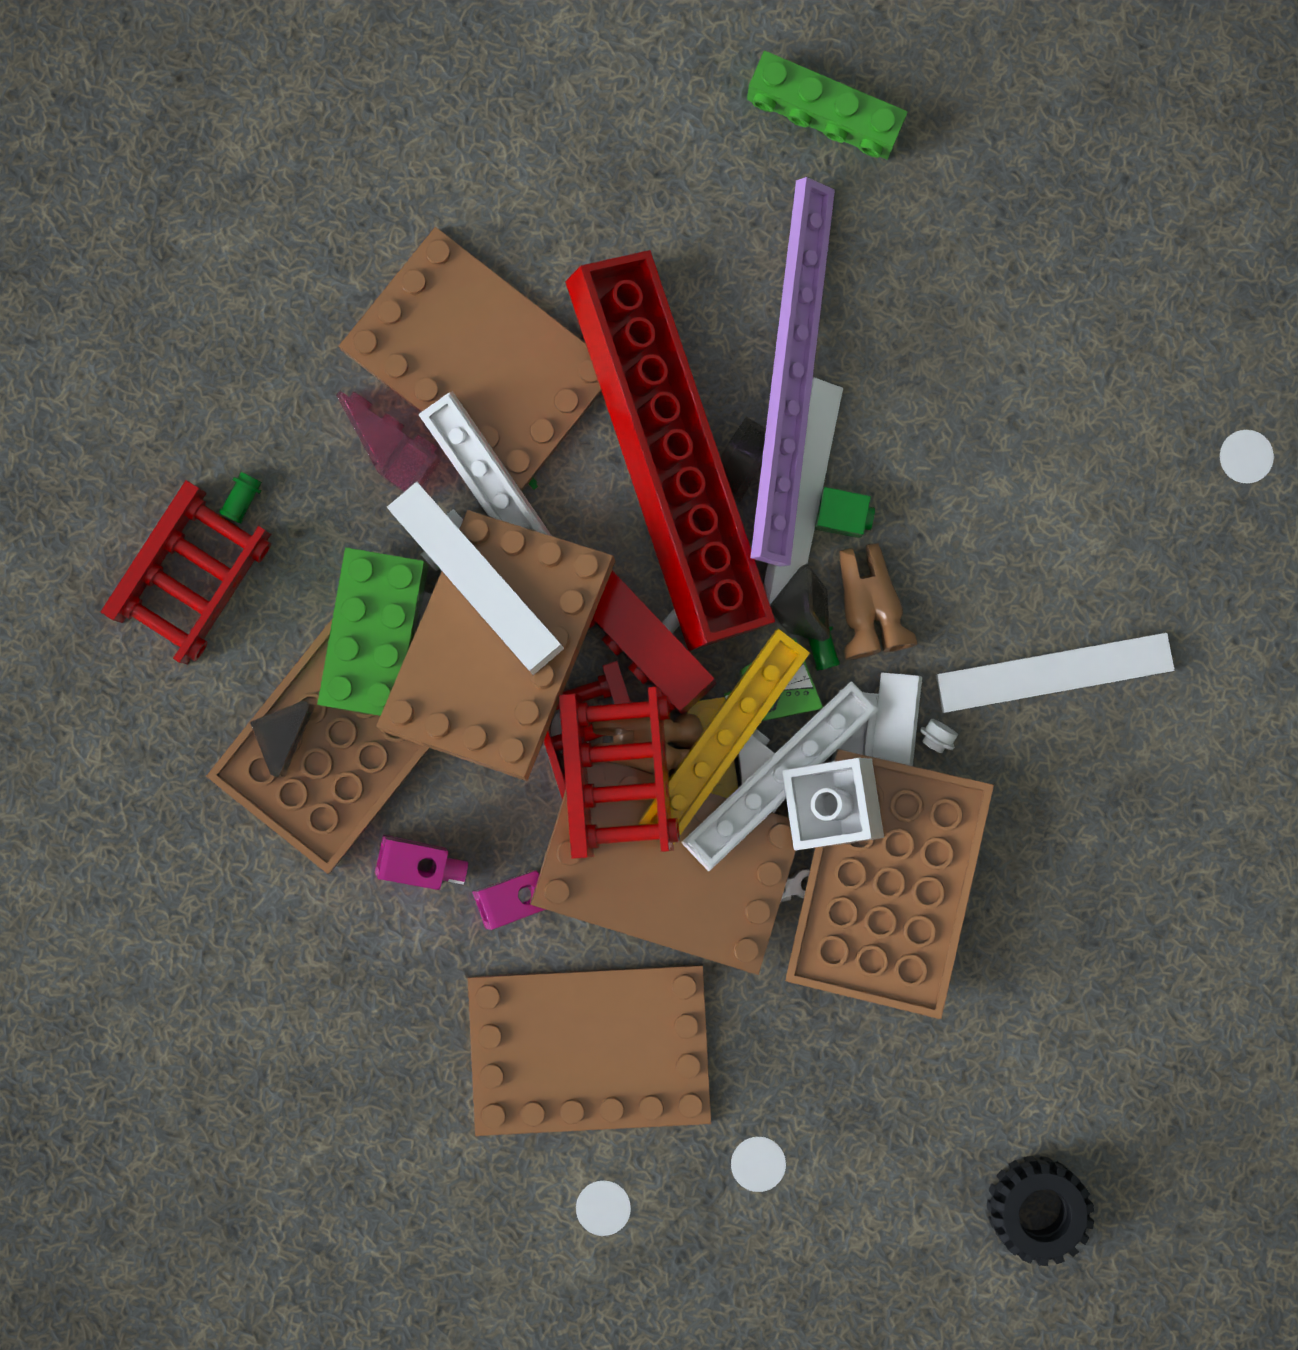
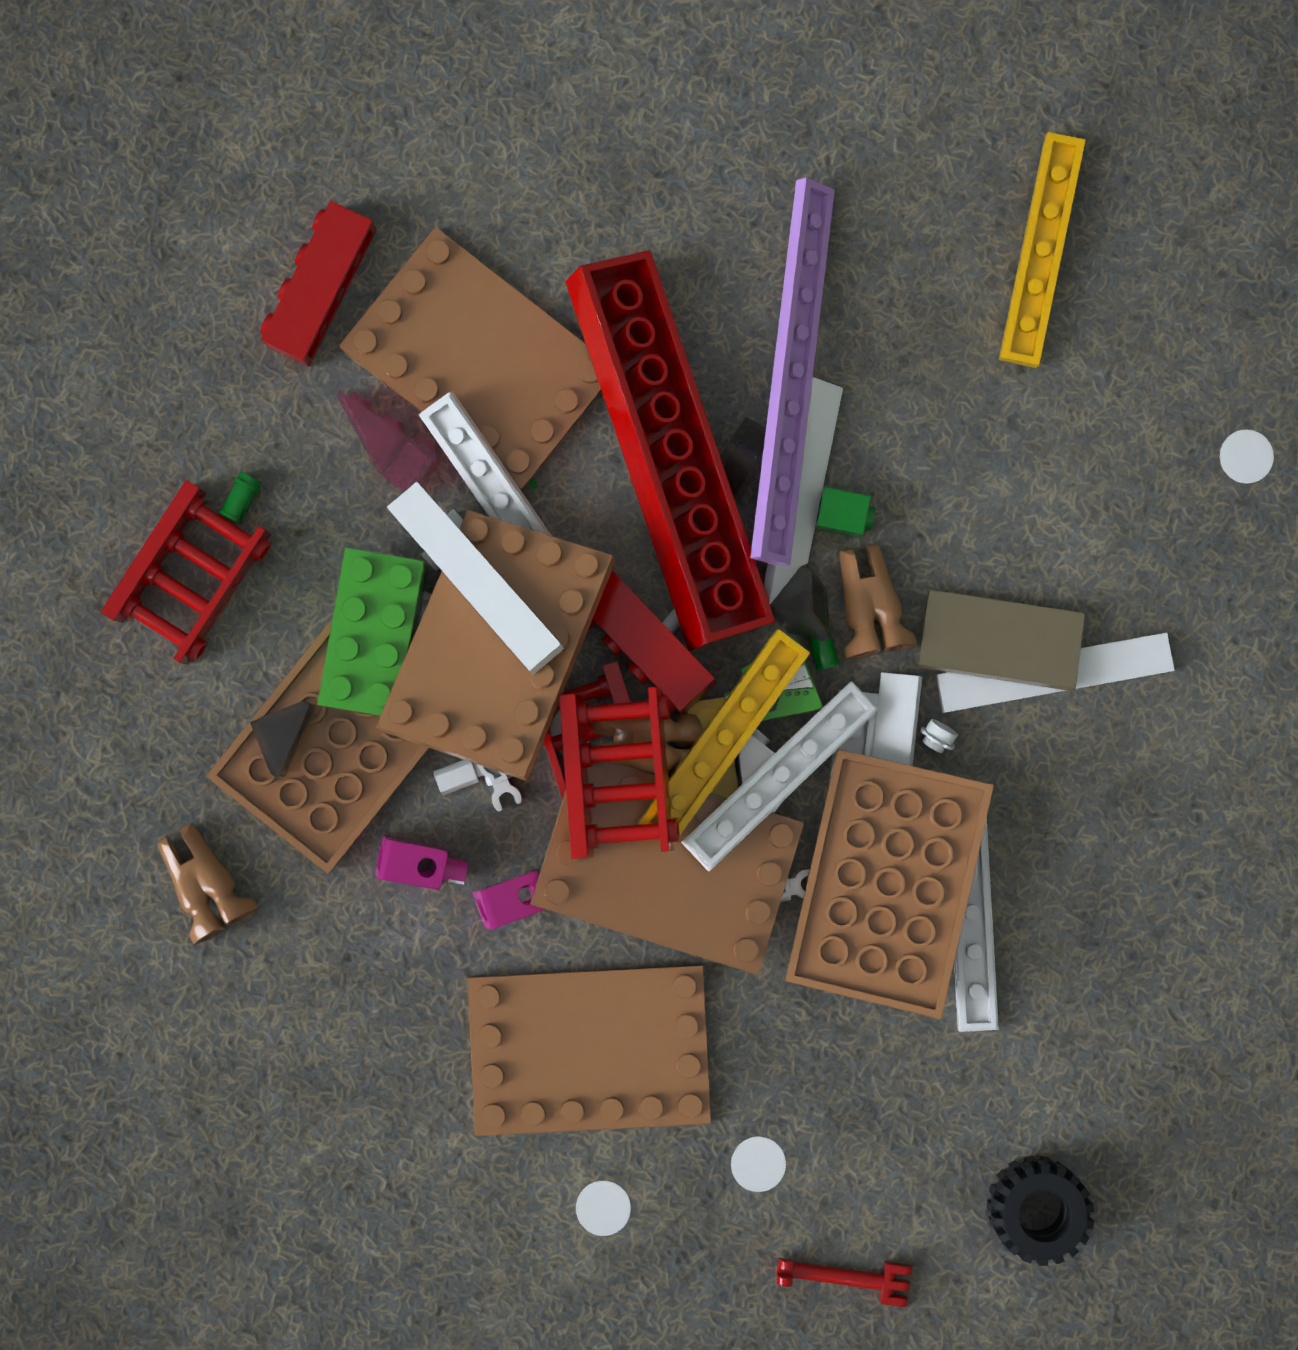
bright green brick [747,50,908,160] -> none
white slope [782,758,884,850] -> none
none -> medium nougat piece [157,823,260,945]
none -> red brick [260,200,377,367]
none -> white bar [433,760,521,811]
none -> red hinge [776,1258,913,1307]
none -> dark tan tile [918,589,1085,692]
none -> white tile [954,819,999,1032]
none -> yellow plate [999,132,1086,368]

